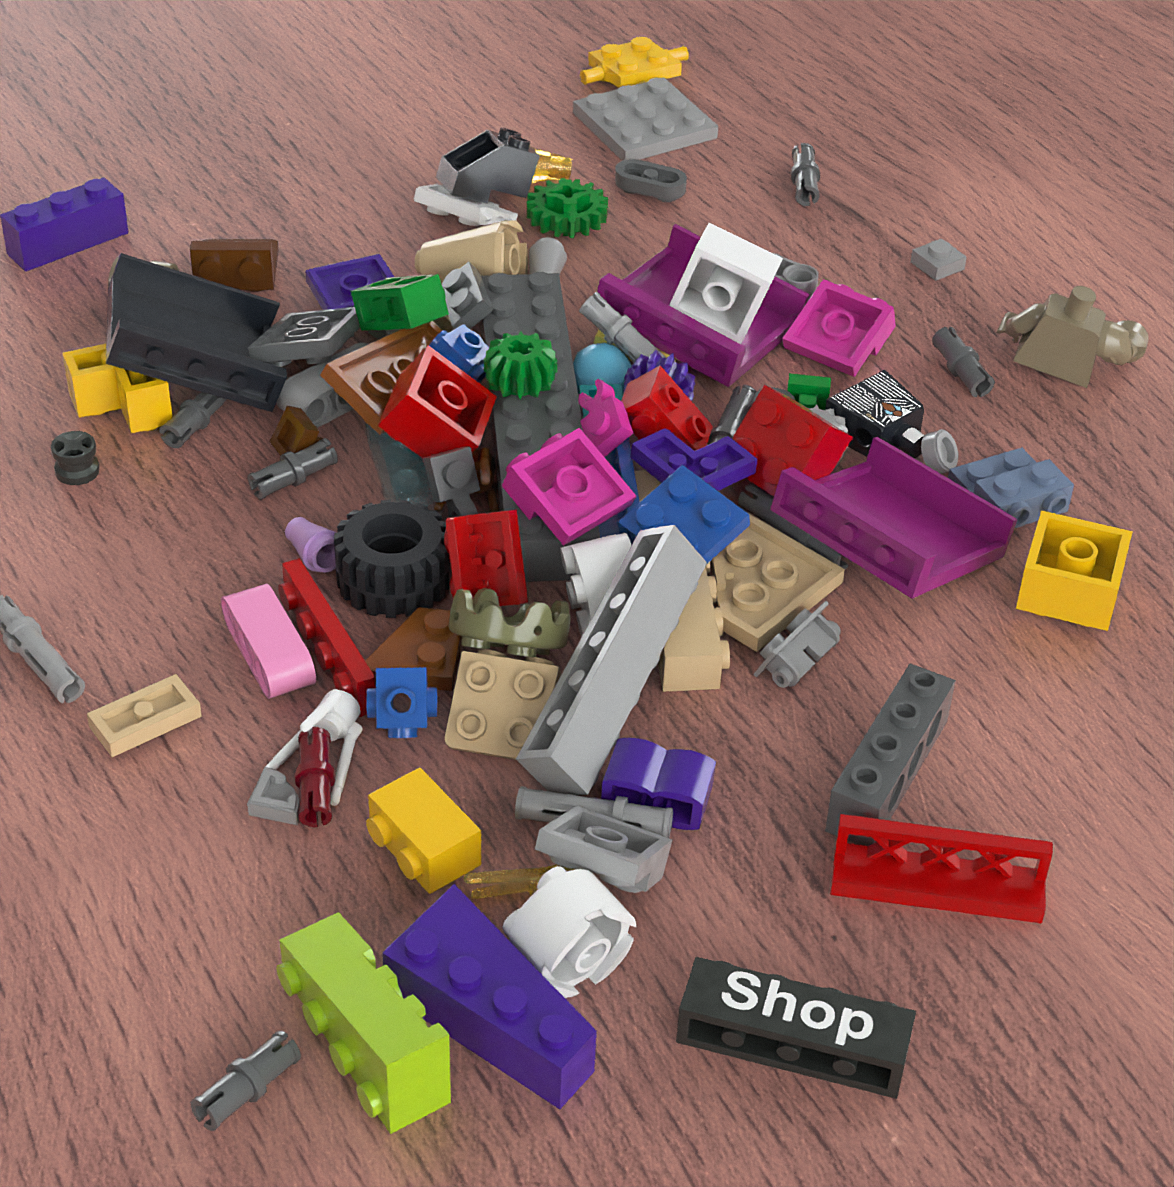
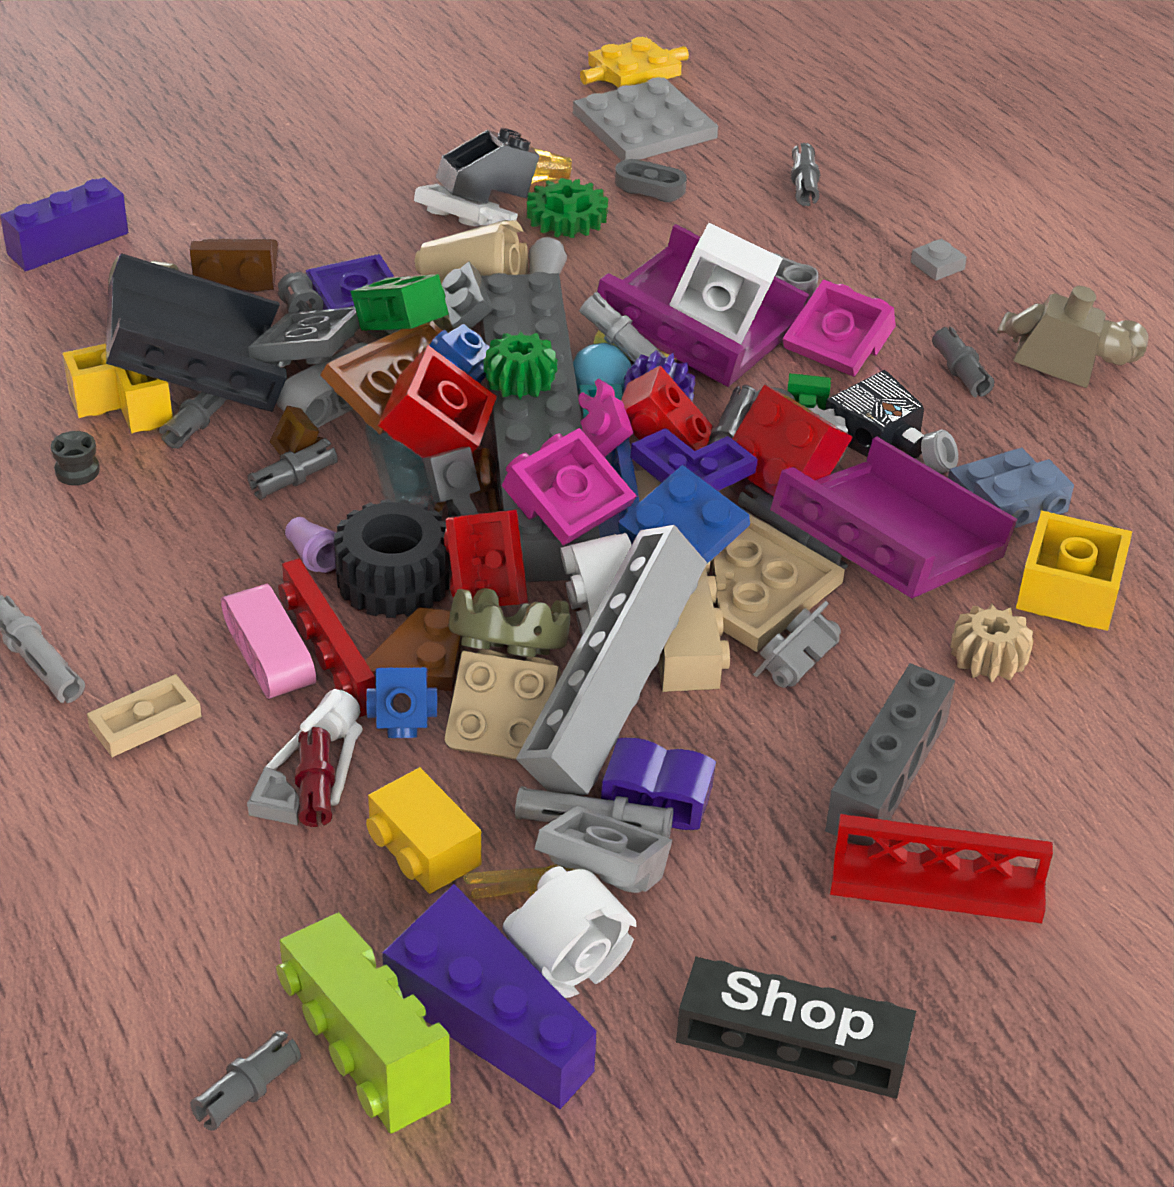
none -> dark grey bush [278,272,323,313]
none -> tan gear [950,603,1034,682]

